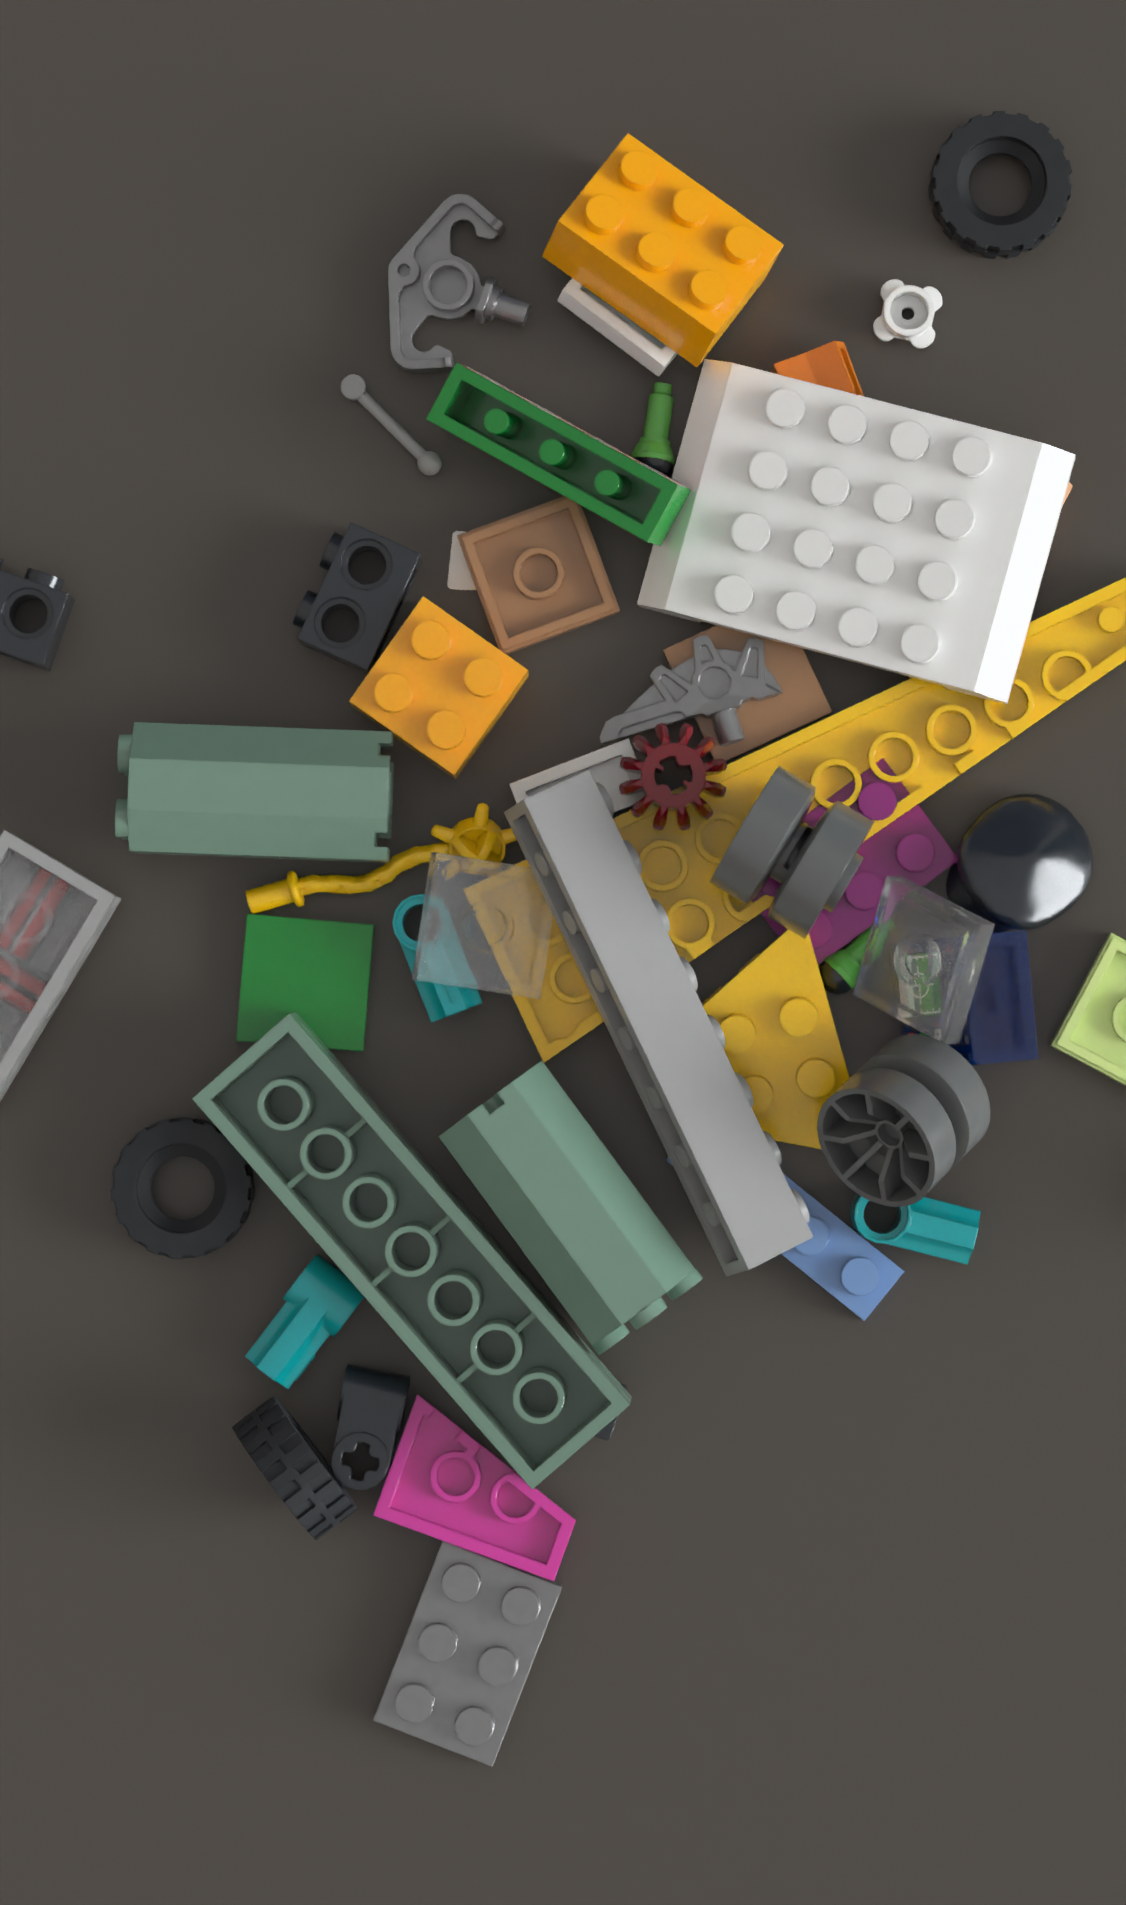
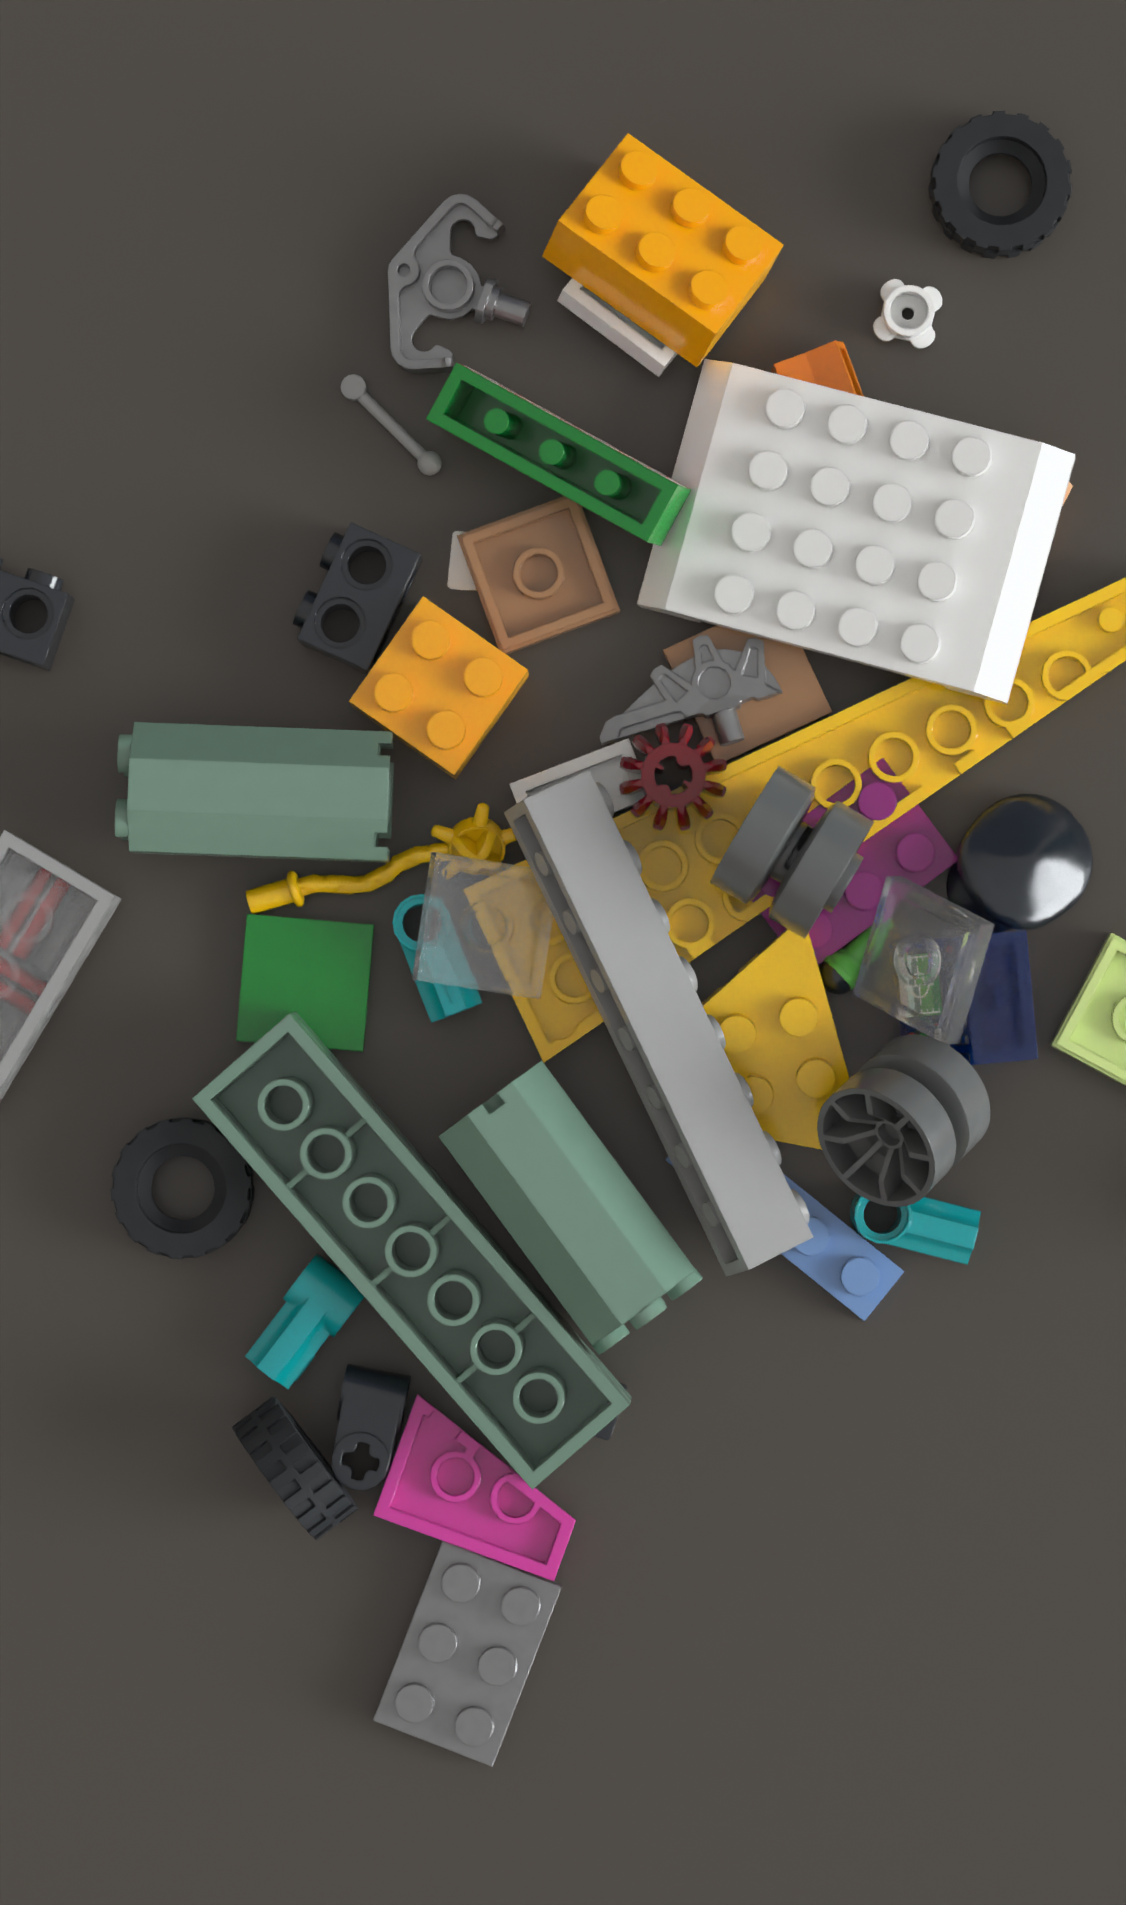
bright green piece [631,382,675,476] -> none

